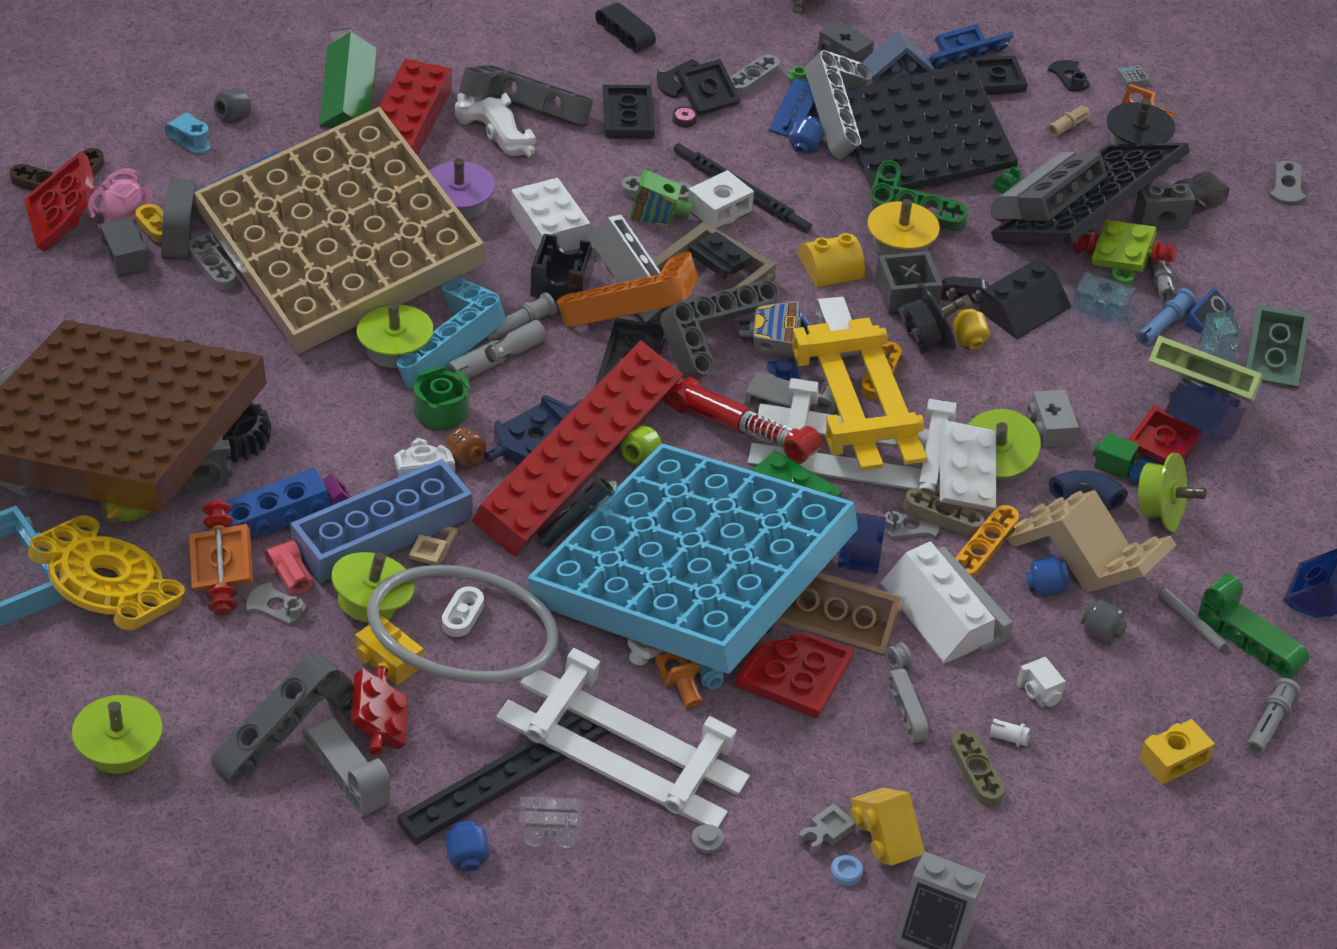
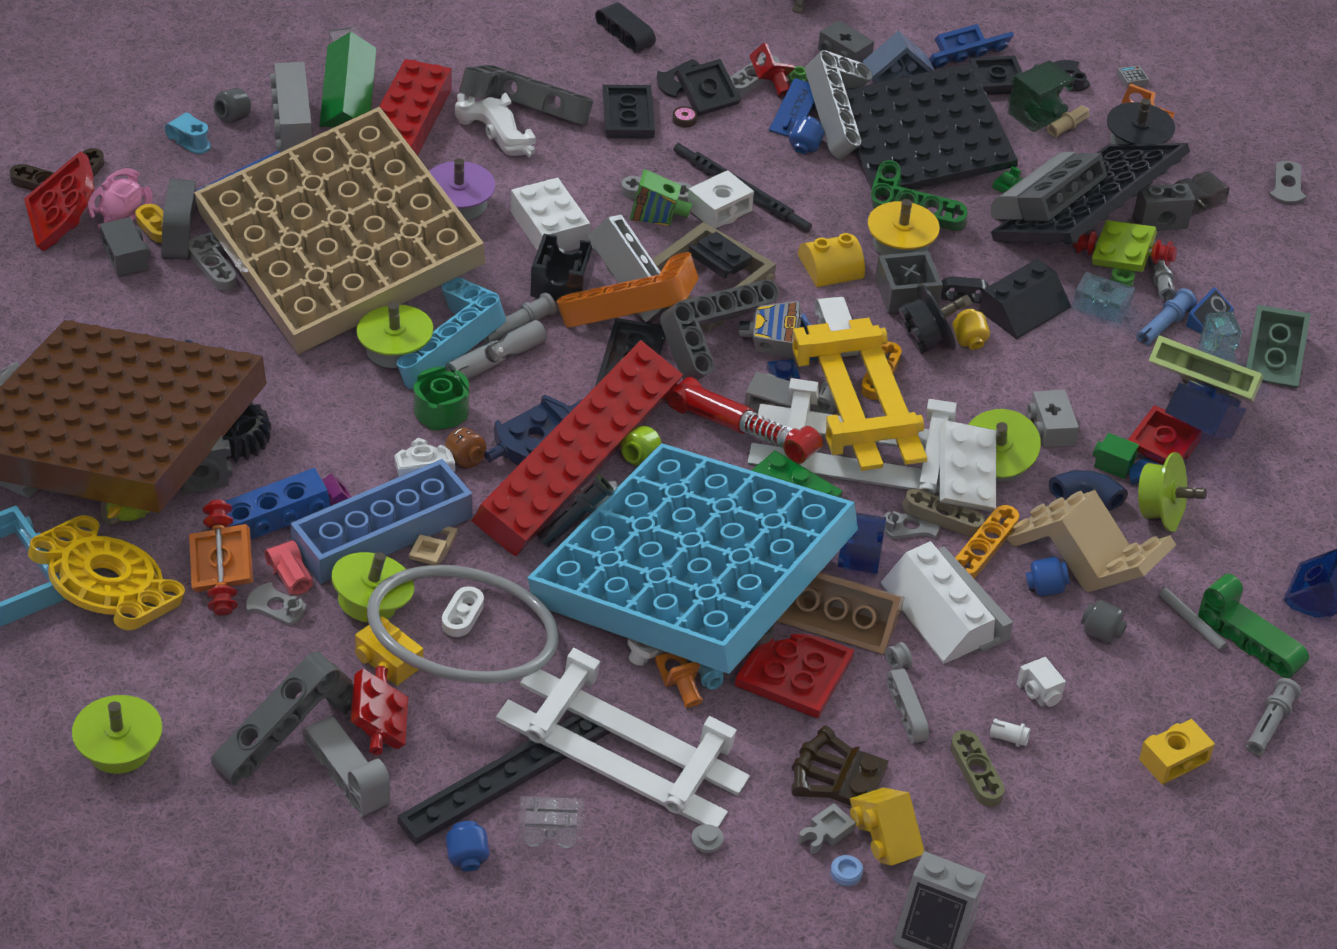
none -> light grey brick [270,62,312,152]
none -> red bracket [750,43,795,97]
none -> dark brown plate [791,726,889,805]
none -> clear green piece [1008,60,1074,132]

